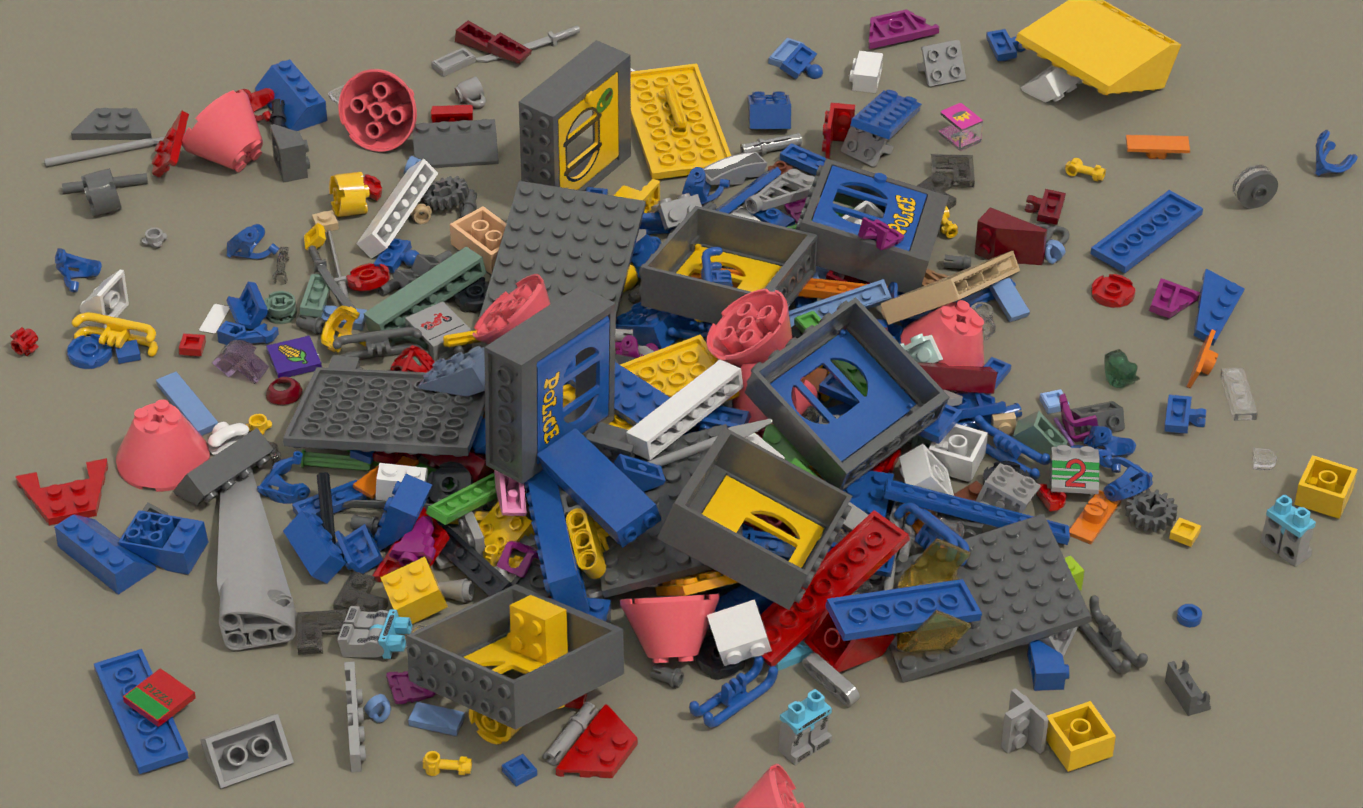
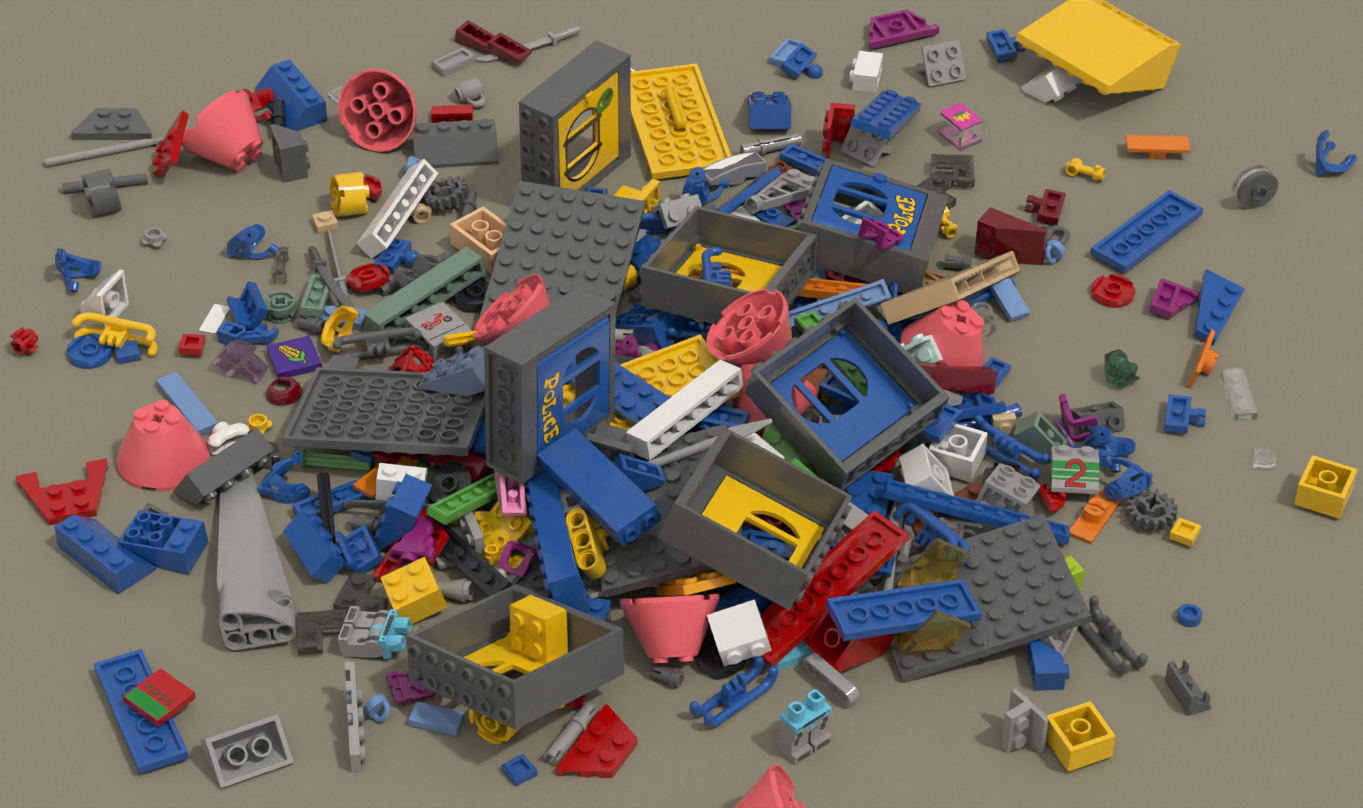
yellow plate [304,223,326,250] -> none
yellow bar [423,751,472,776] -> none
light blue tile [1039,389,1069,414] -> none
hips [1260,495,1316,567] -> none

